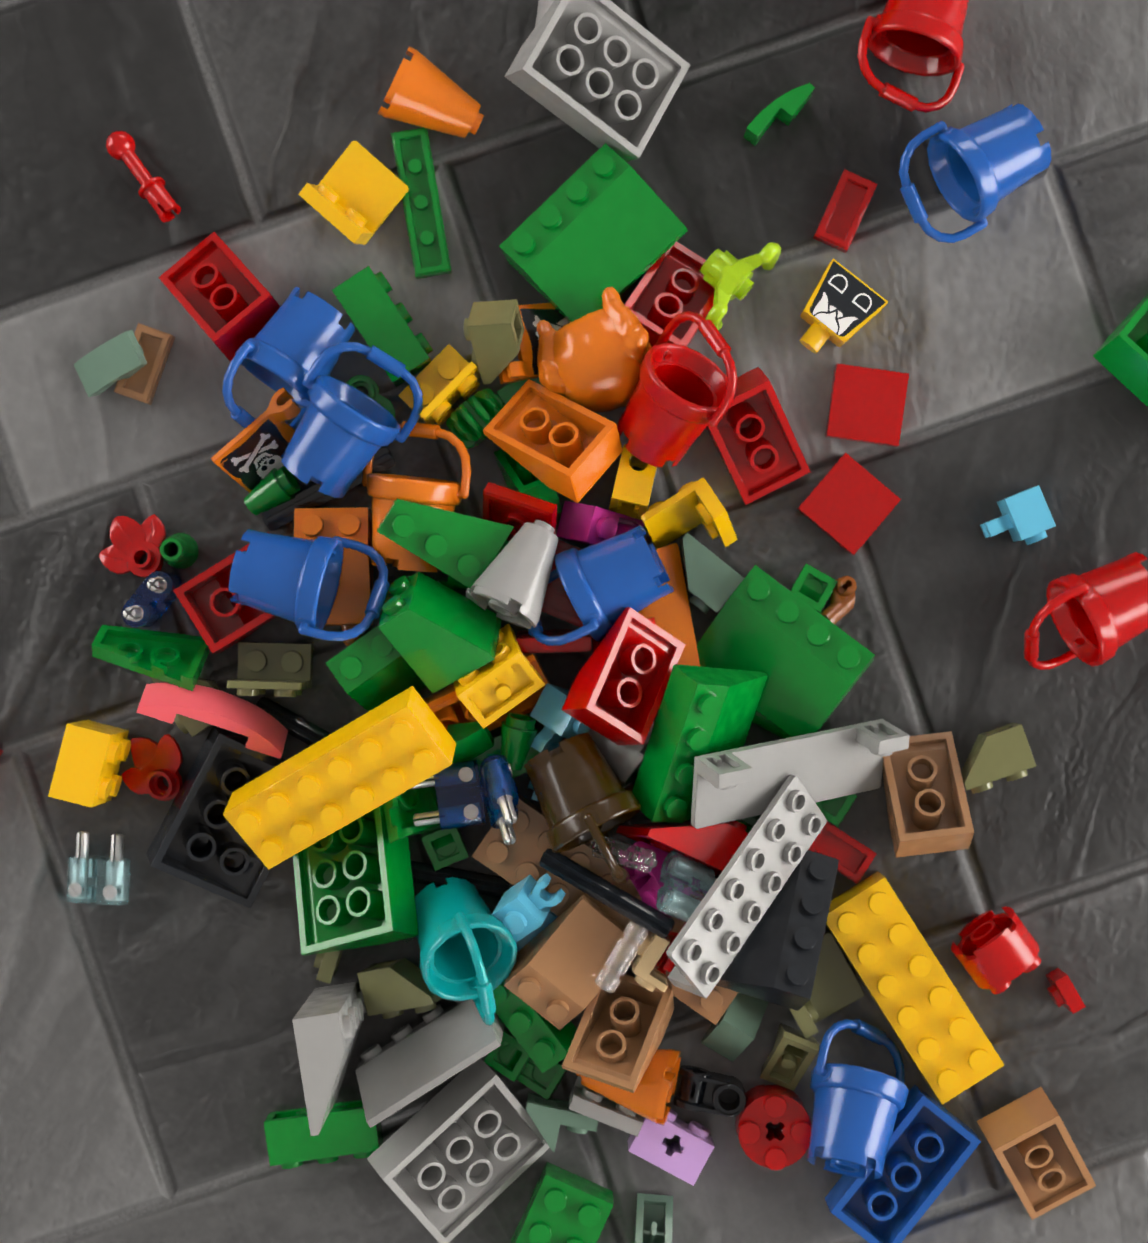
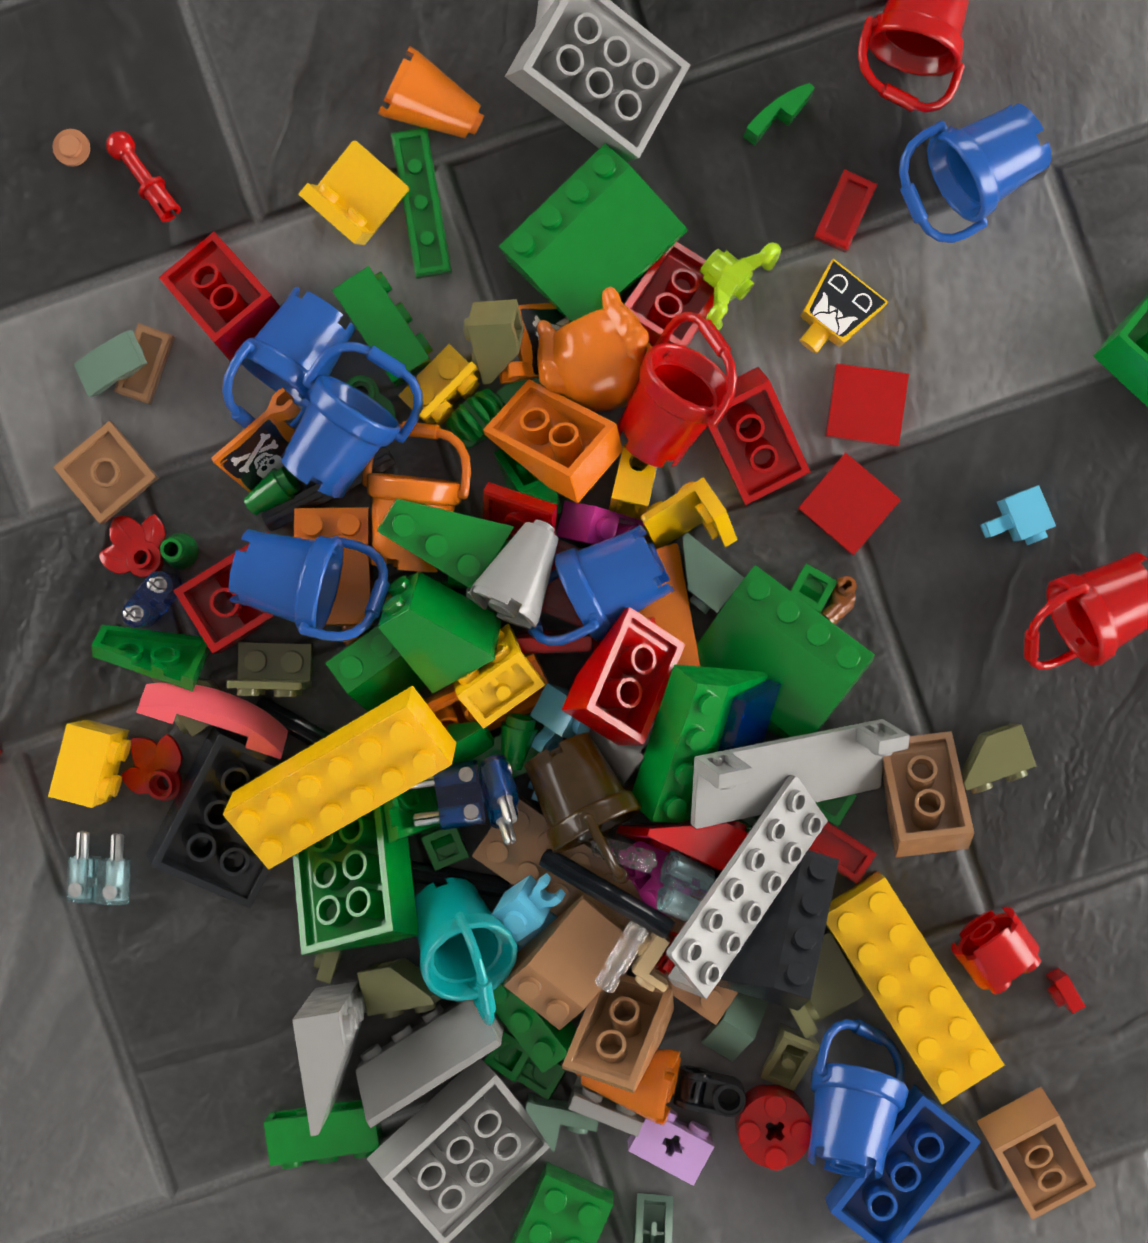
none -> nougat plate [53,129,90,167]
none -> medium nougat plate [53,421,159,524]
none -> tile [718,679,781,752]

